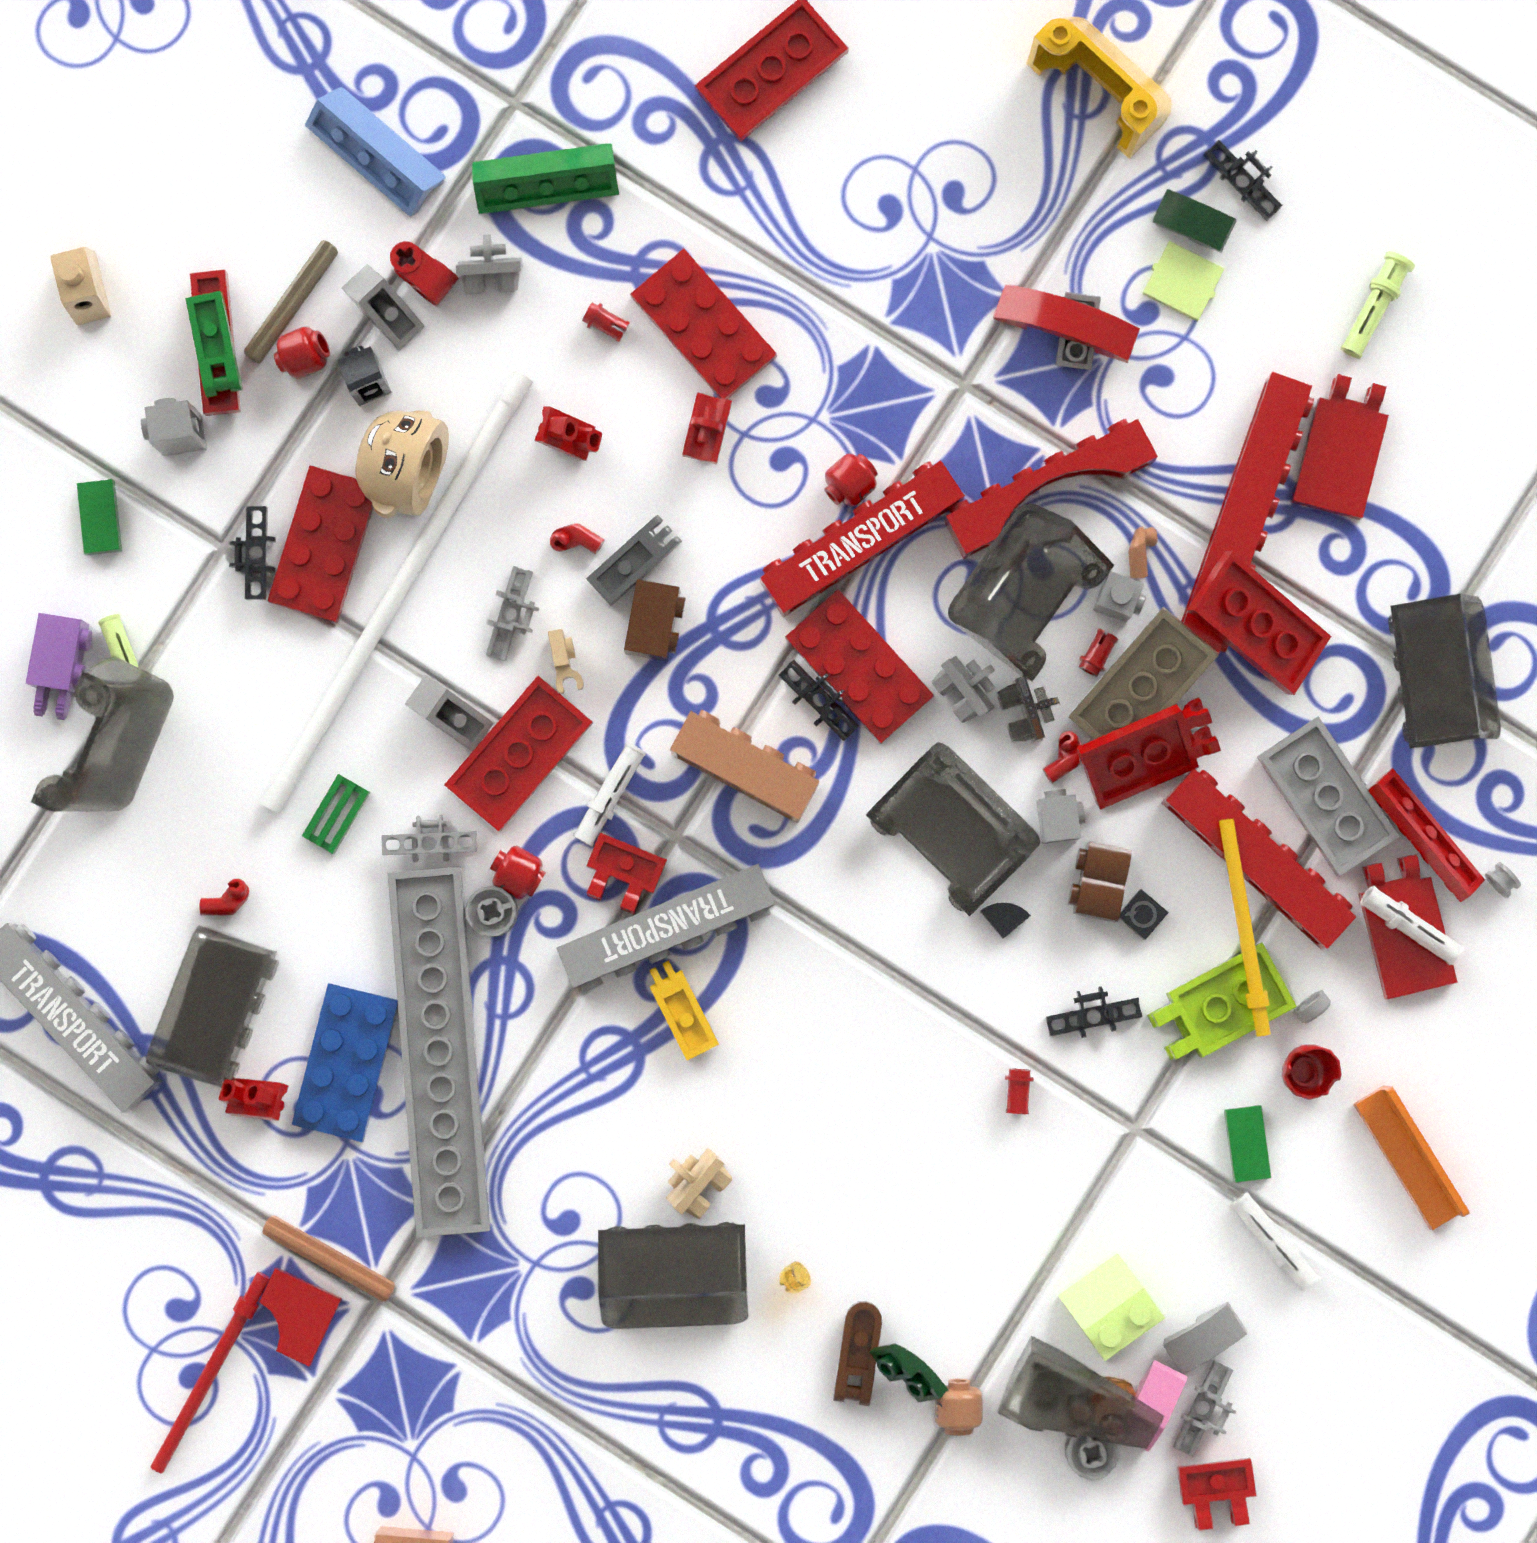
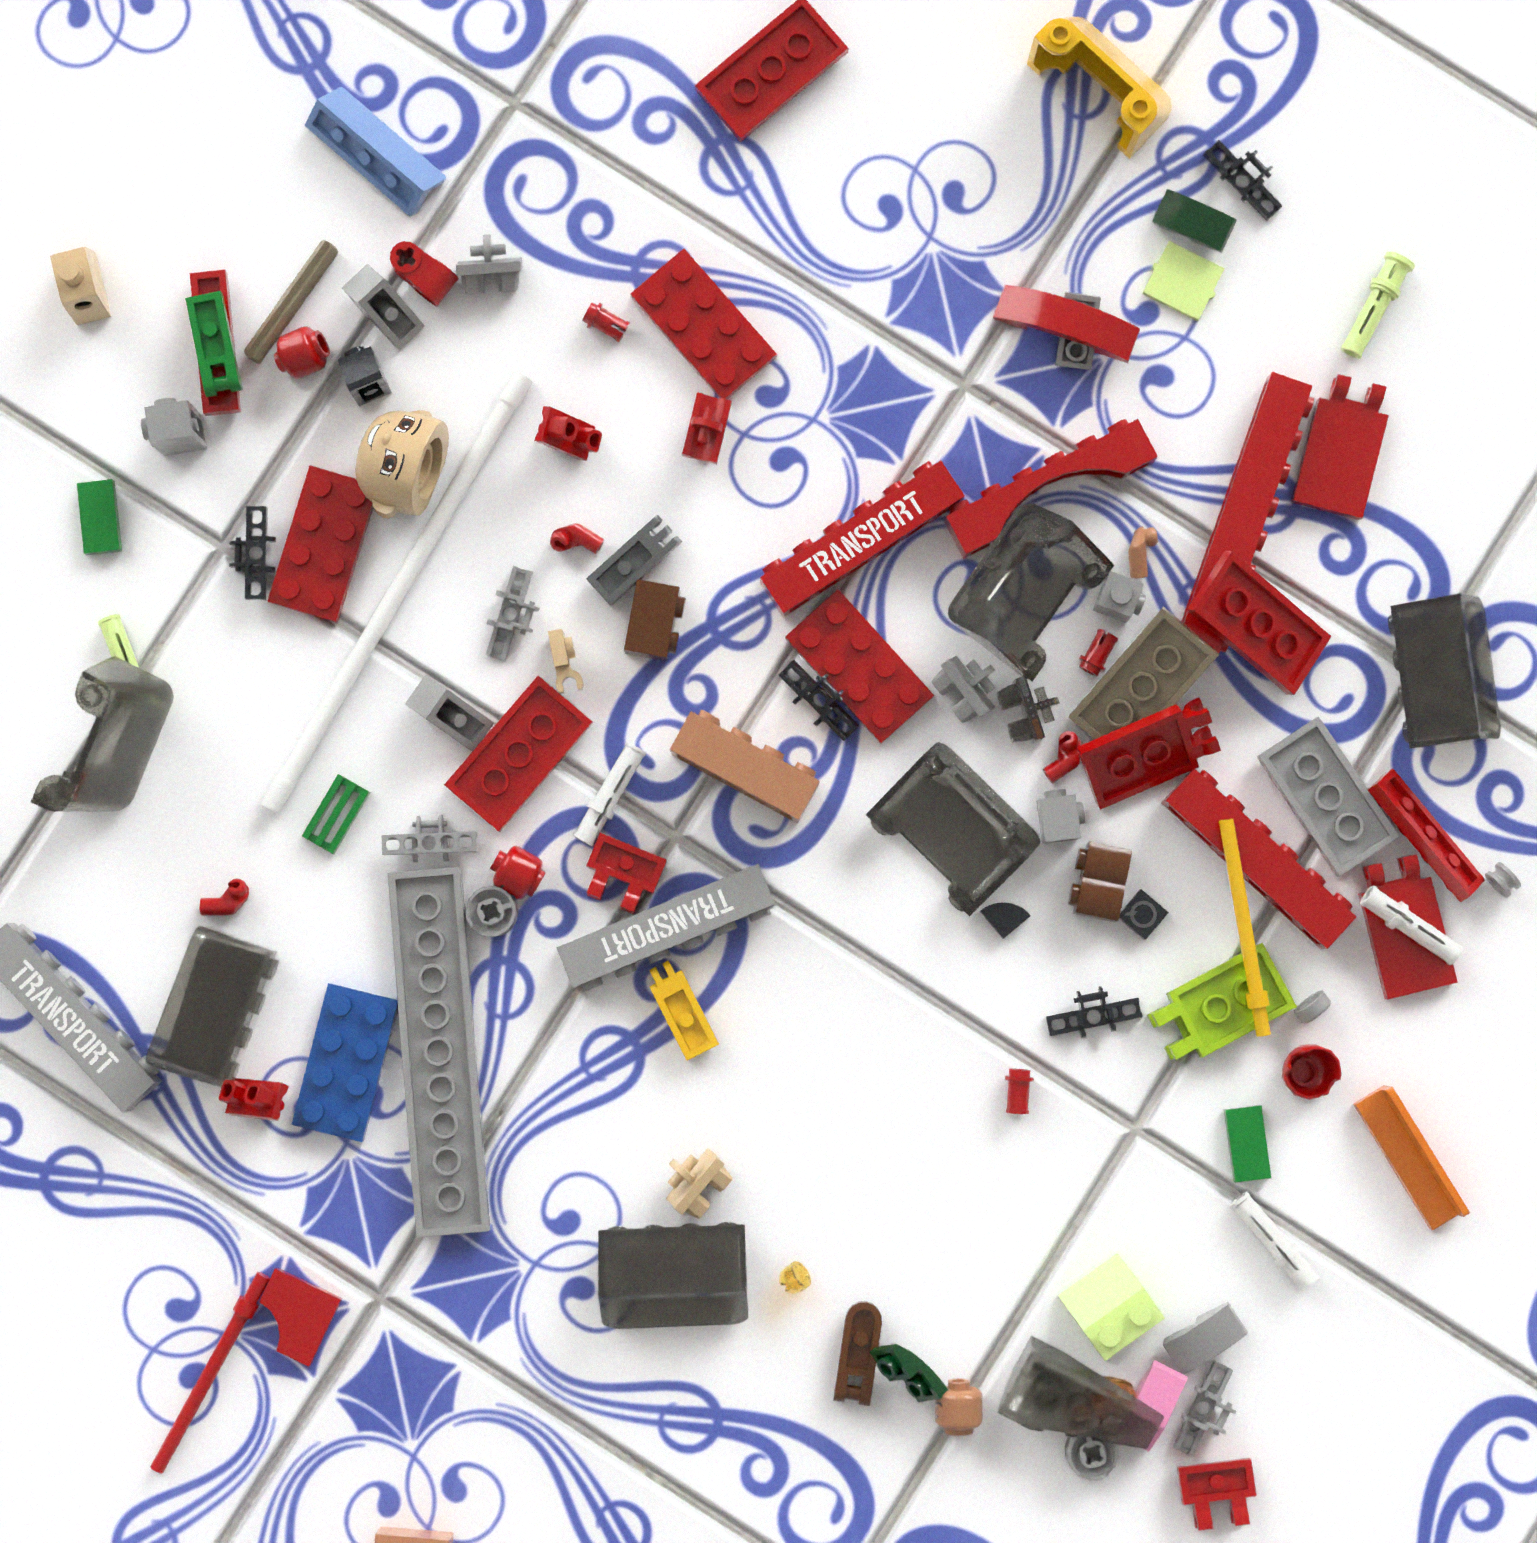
medium lavender hinge [25,612,92,720] -> none
nougat axle [262,1215,395,1302] -> none
green panel [472,143,619,214] -> none
red head [824,453,878,507] -> none

